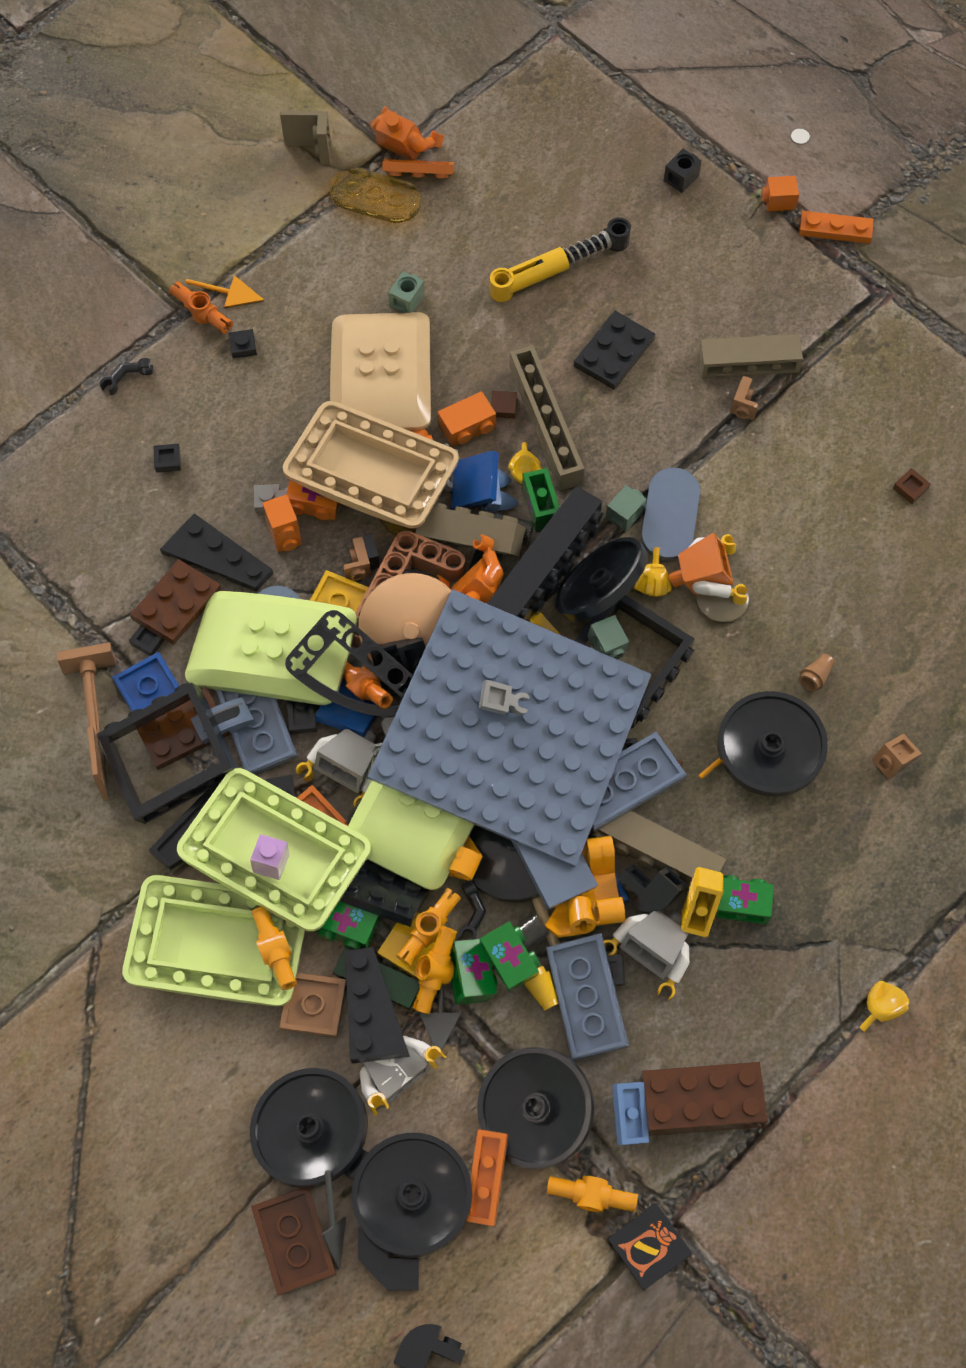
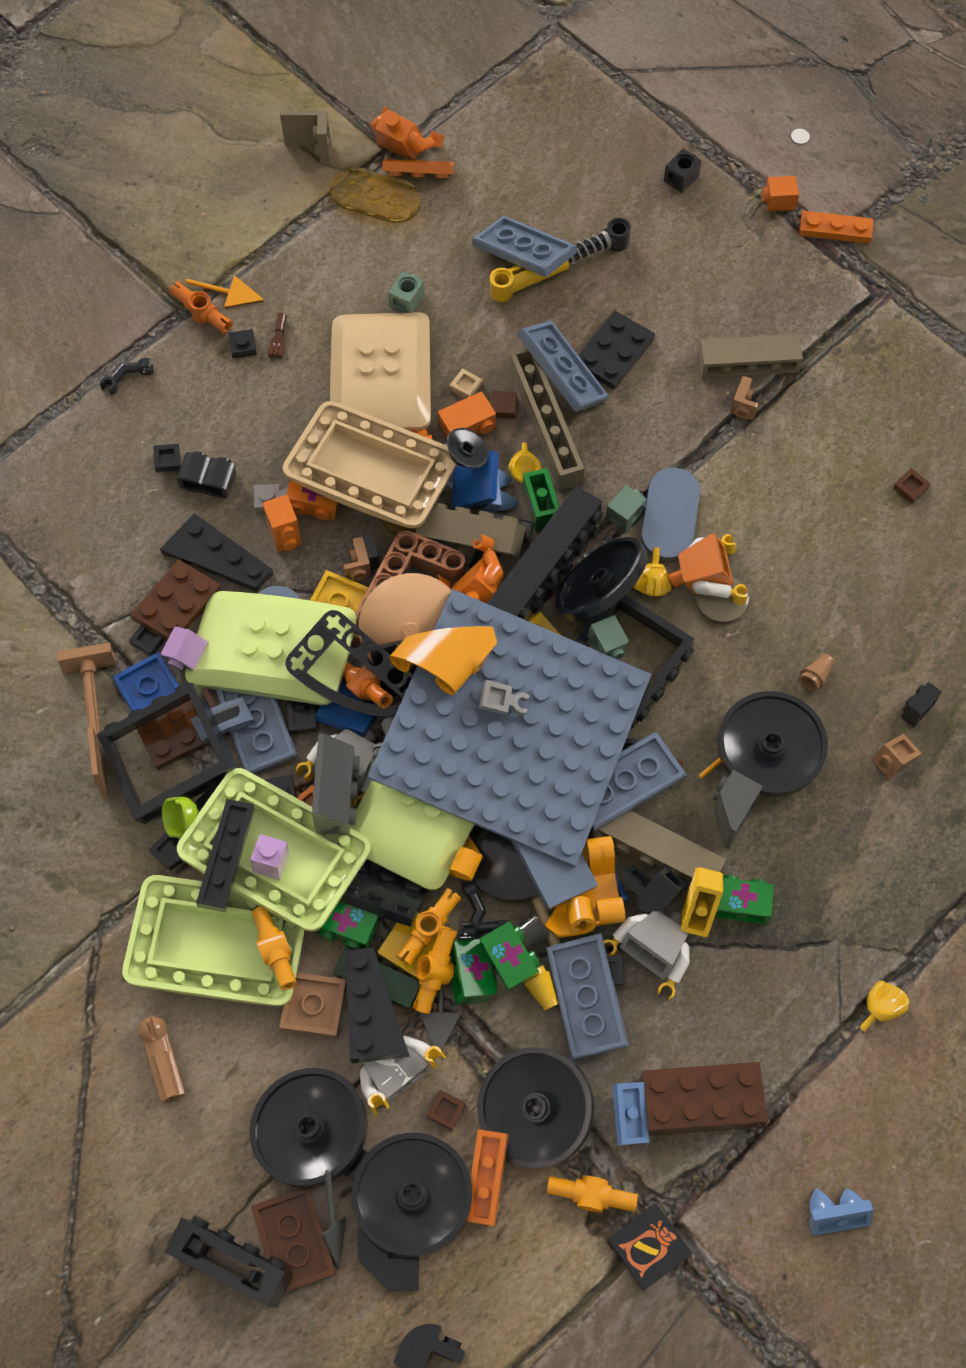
none -> medium nougat piece [139,1016,186,1104]
none -> lavender brick [160,626,208,671]
none -> lime hair [162,796,199,839]
none -> black brick [165,1215,294,1308]
none -> black brick [177,451,237,499]
none -> black plate [196,799,255,913]
none -> reddish brown piece [268,313,287,358]
none -> dark grey slope [312,733,360,835]
none -> light orange panel [389,626,497,696]
none -> reddish brown tile [426,1090,466,1131]
none -> black piece [447,428,489,468]
none -> tan tile [449,368,483,399]
none -> black arm [459,920,510,940]
none -> sand blue tile [472,216,577,277]
none -> sand blue tile [517,321,609,412]
none -> dark grey slope [713,770,763,849]
none -> medium blue tile [809,1188,873,1236]
none -> black piece [901,681,942,727]

